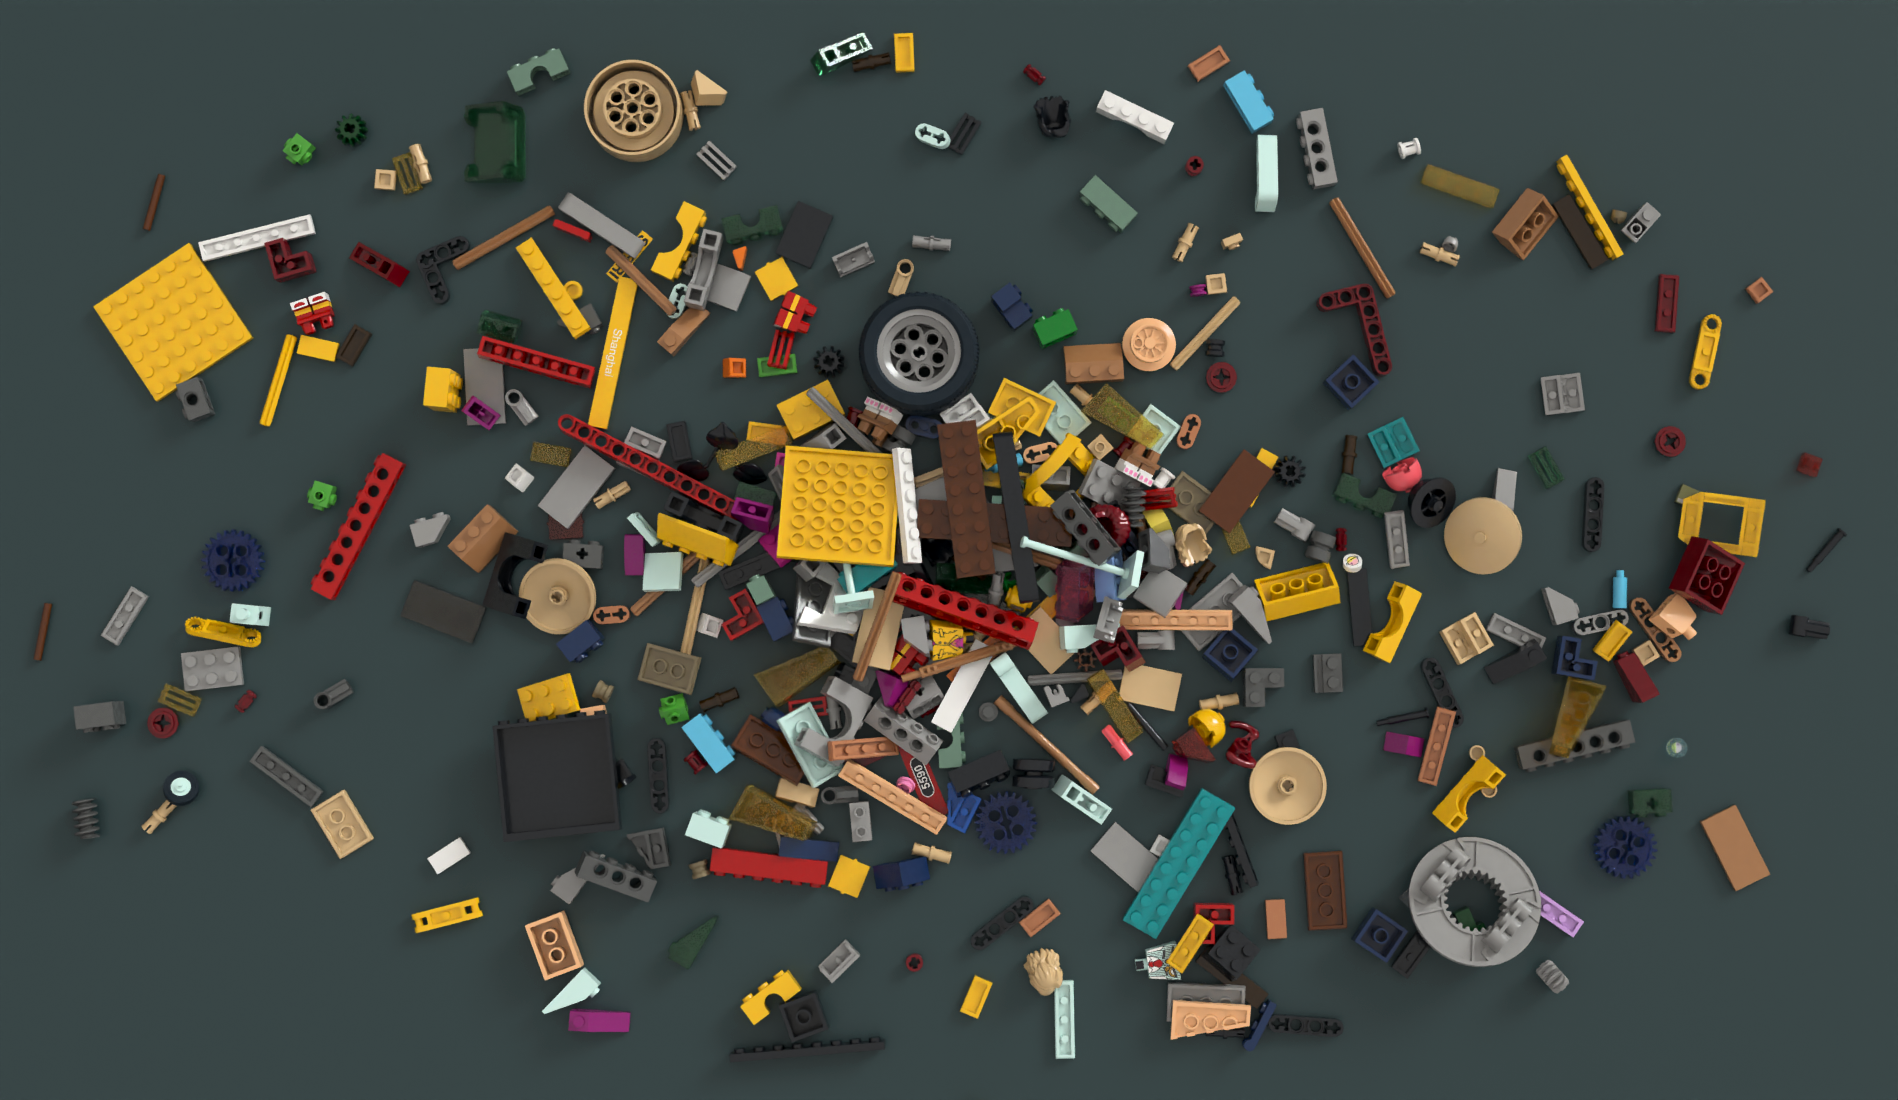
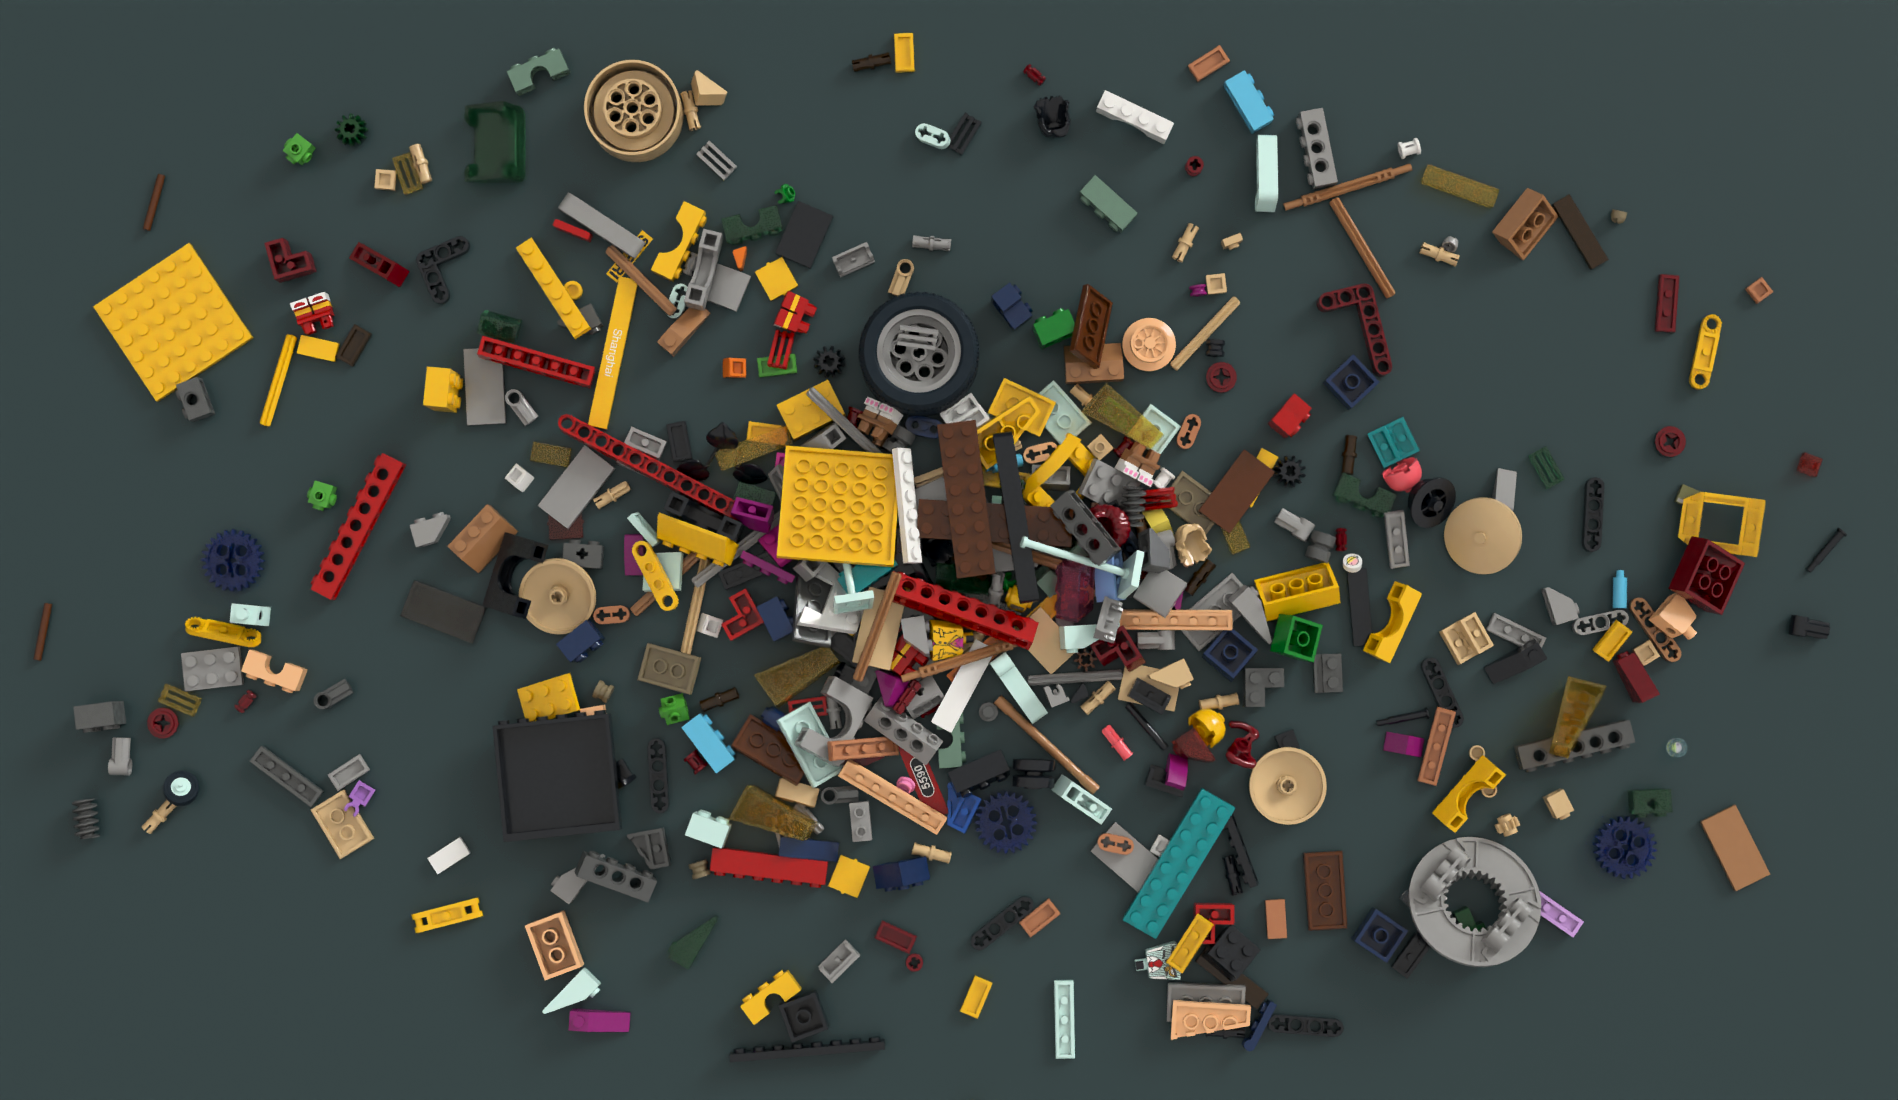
light grey tile [101,586,149,646] -> none
white plate [198,214,316,262] -> none
medium nougat axle [452,206,555,270] -> none
magenta slope [461,395,501,430] -> none
sand green arch [746,574,777,605] -> none
clear green slope [810,32,873,76] -> none
tan hair [1024,948,1063,996] -> none
clear yellow tile [1086,669,1143,743] -> none
tan tile [1255,546,1275,569] -> none
light grey gear [1536,960,1569,994] -> none
light grey slope [1541,372,1585,415] -> none
dark blue brick [1551,636,1598,680] -> none
yellow plate [1556,155,1623,261] -> none
light grey slope [1621,202,1661,243] -> none
none -> light grey piece [108,737,133,776]
none -> light nougat arch [241,650,308,693]
none -> light grey tile [328,754,370,791]
none -> medium lavender plate [344,780,376,817]
none -> yellow plate [632,541,679,611]
none -> magenta plate [740,550,796,584]
none -> green plate [774,184,795,204]
none -> dark red tile [874,920,917,954]
none -> light grey tile [896,325,939,350]
none -> reddish brown tile [1069,284,1113,369]
none -> nougat beam [1097,833,1134,855]
none -> black hinge [1127,677,1171,715]
none -> tan slope [1148,658,1194,689]
none -> red brick [1268,393,1312,439]
none -> green brick [1270,614,1323,662]
none -> medium nougat axle [1283,163,1412,211]
none -> tan gear [1495,813,1520,837]
none -> tan brick [1543,789,1574,820]

